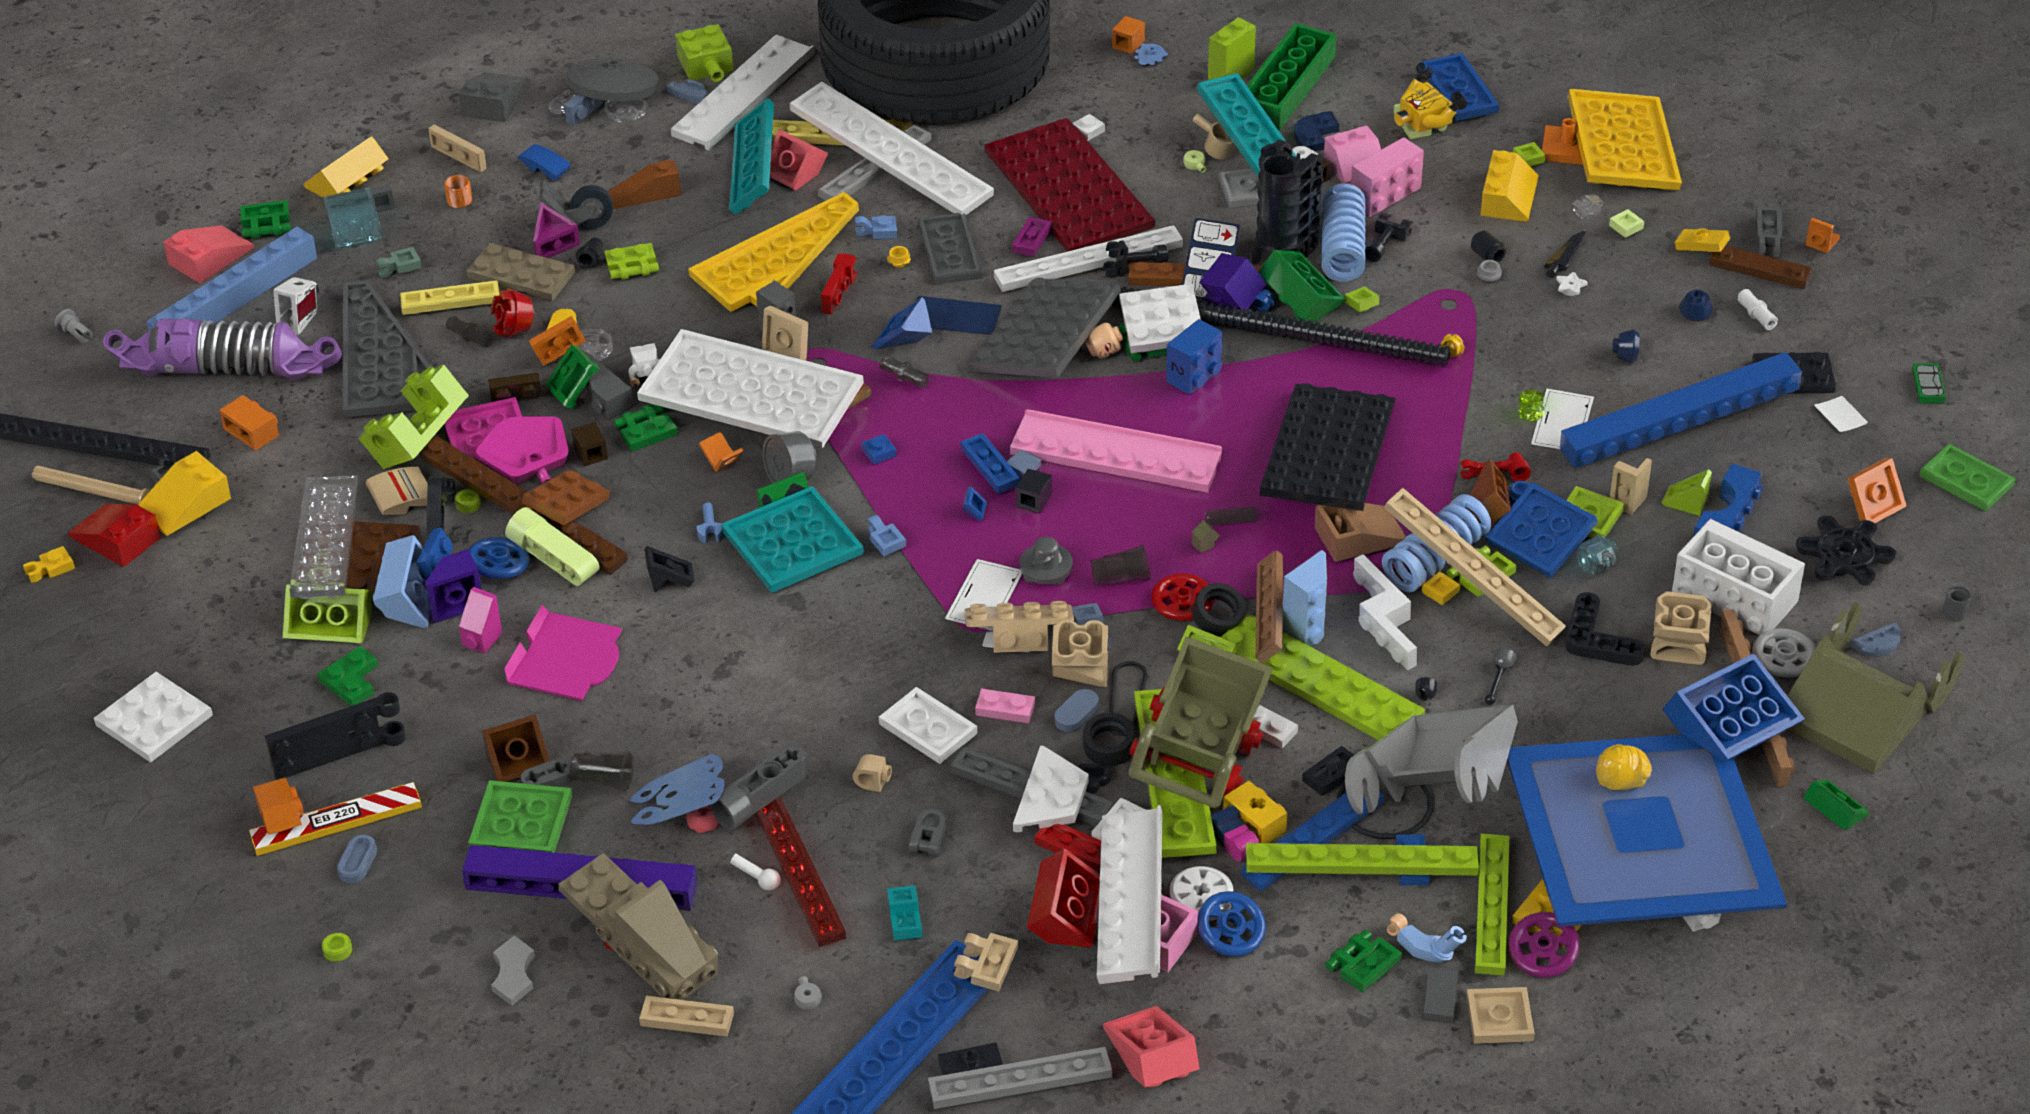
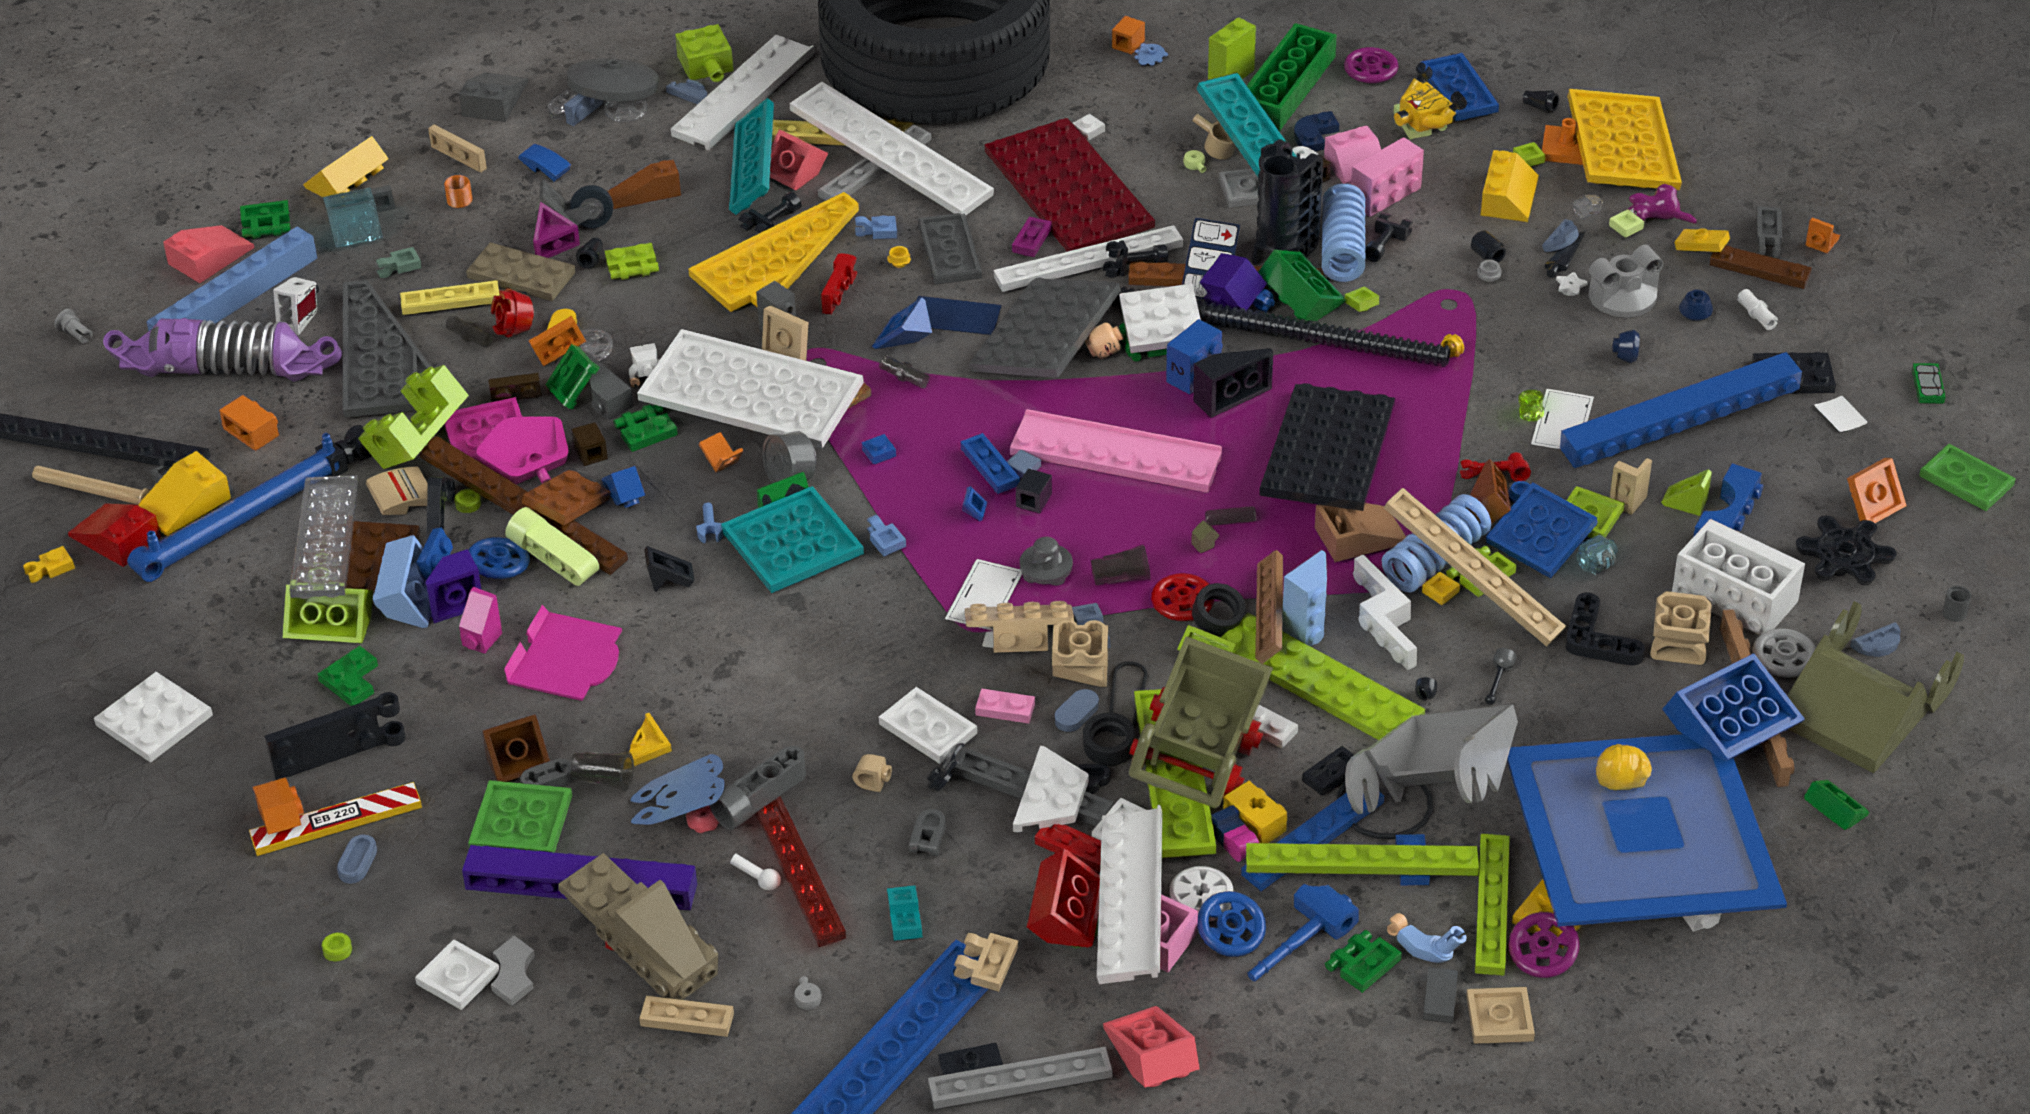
none -> blue piece [127,425,373,582]
none -> white plate [415,940,500,1010]
none -> blue slope [601,466,645,508]
none -> yellow tile [623,713,672,770]
none -> black bar [738,192,802,233]
none -> black plate [926,743,965,792]
none -> black slope [1193,348,1273,418]
none -> blue piece [1247,884,1359,982]
none -> magenta plate [1344,47,1399,83]
none -> black cone [1523,90,1559,113]
none -> sand blue tile [1542,219,1579,252]
none -> light grey piece [1588,245,1664,318]
none -> magenta animal [1628,184,1697,224]

